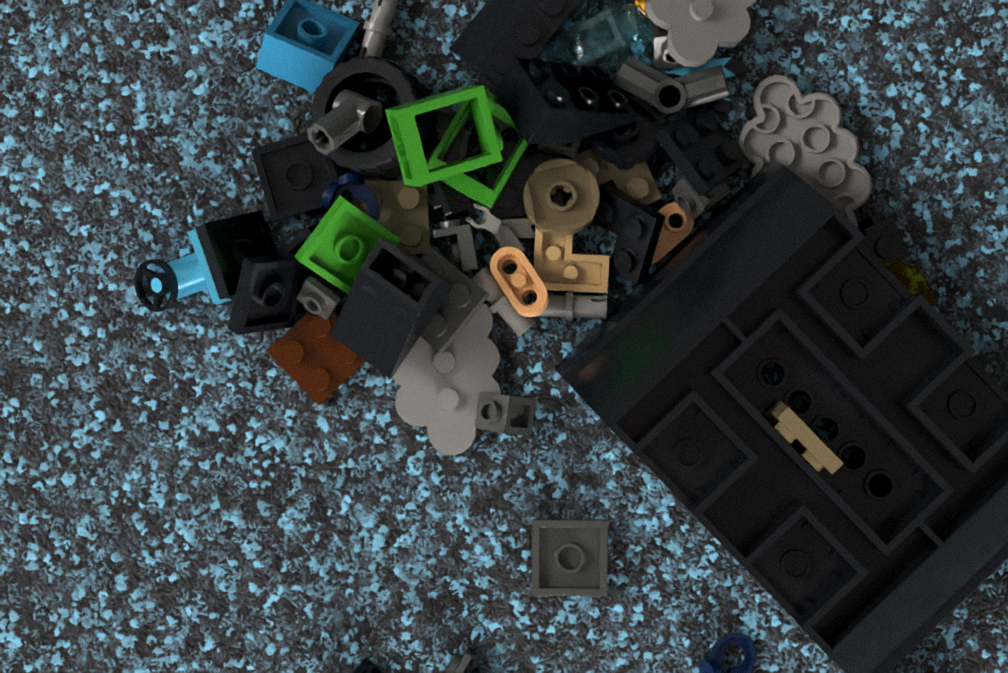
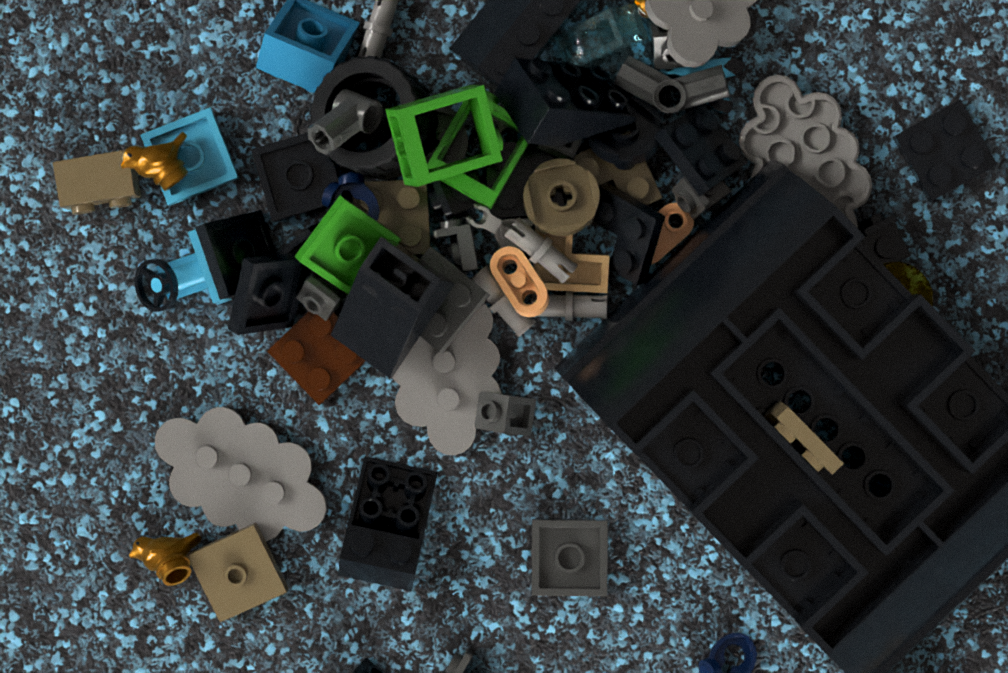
none -> dark tan brick [52,150,141,215]
none -> pearl gold animal [121,132,189,191]
none -> pearl gold animal [129,532,201,586]
none -> medium azure plate [140,107,240,206]
none -> light grey plate [155,407,327,542]
none -> dark tan plate [187,522,289,622]
none -> black slope [338,456,438,591]
none -> light grey pin [504,217,578,284]
none -> black plate [892,99,997,202]

